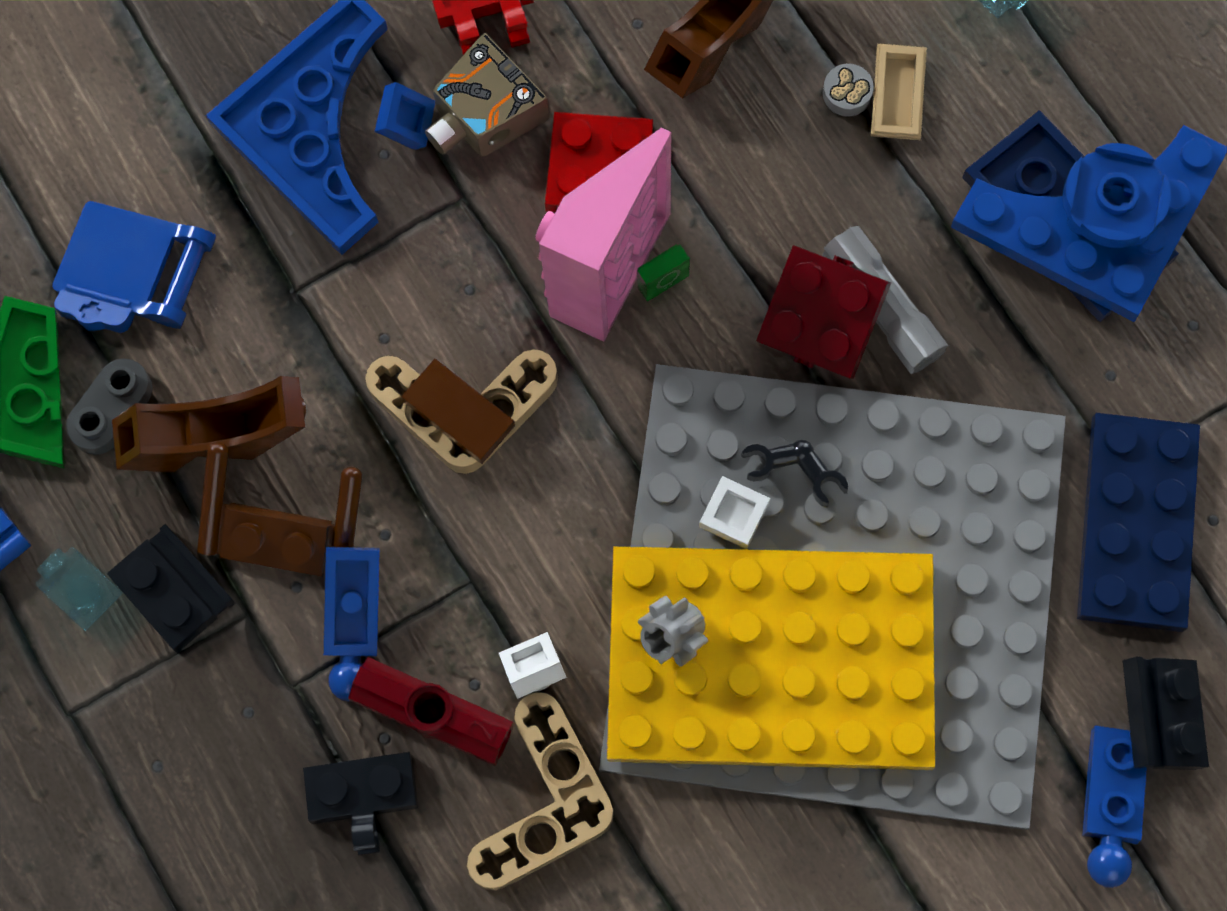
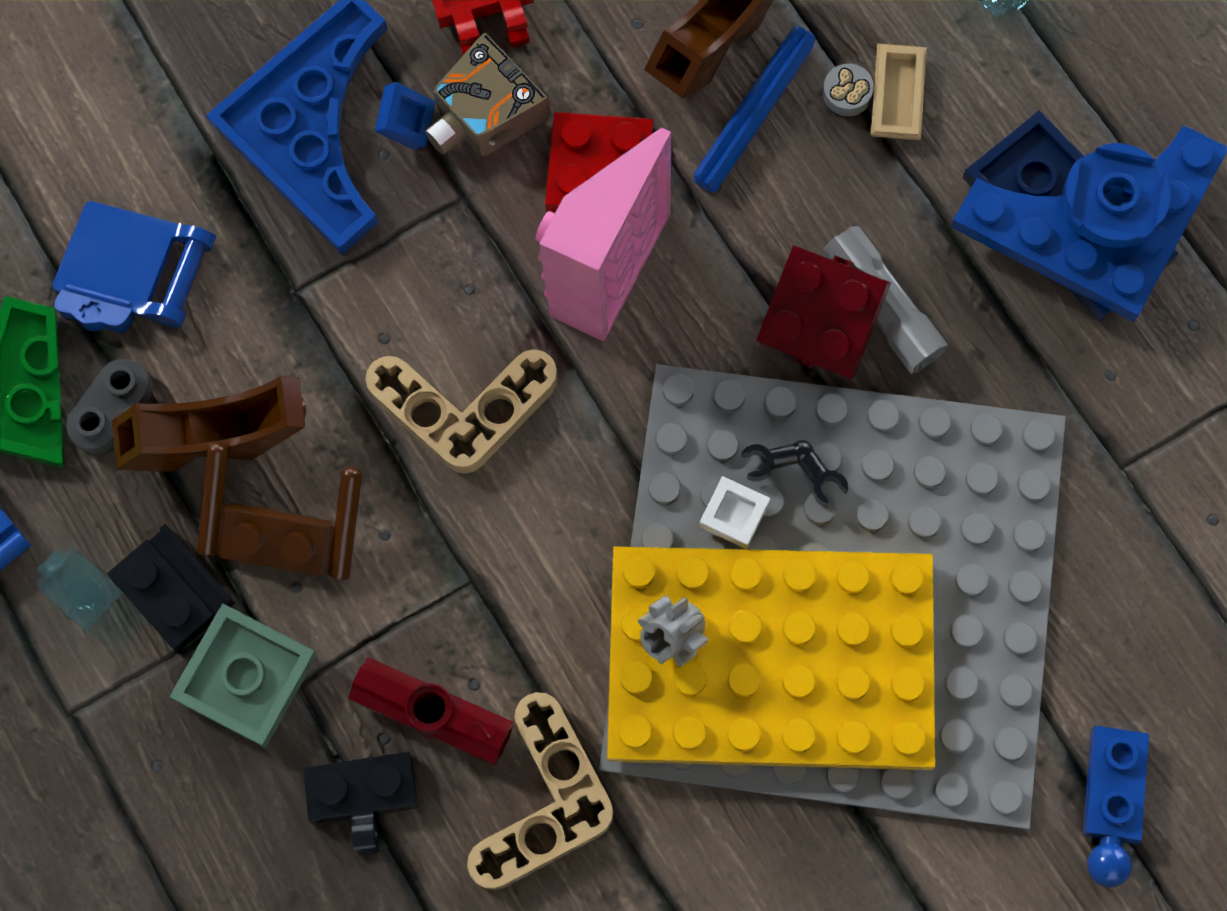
blue plate [323,547,380,702] -> none
reddish brown tile [401,358,515,464] -> none
white plate [499,632,567,699] -> none
green tile [637,244,690,302] -> none
dark blue plate [1077,413,1200,632] -> none
black plate [1122,656,1209,770] -> none
none -> sand green plate [169,603,318,749]
none -> blue axle [694,26,815,193]

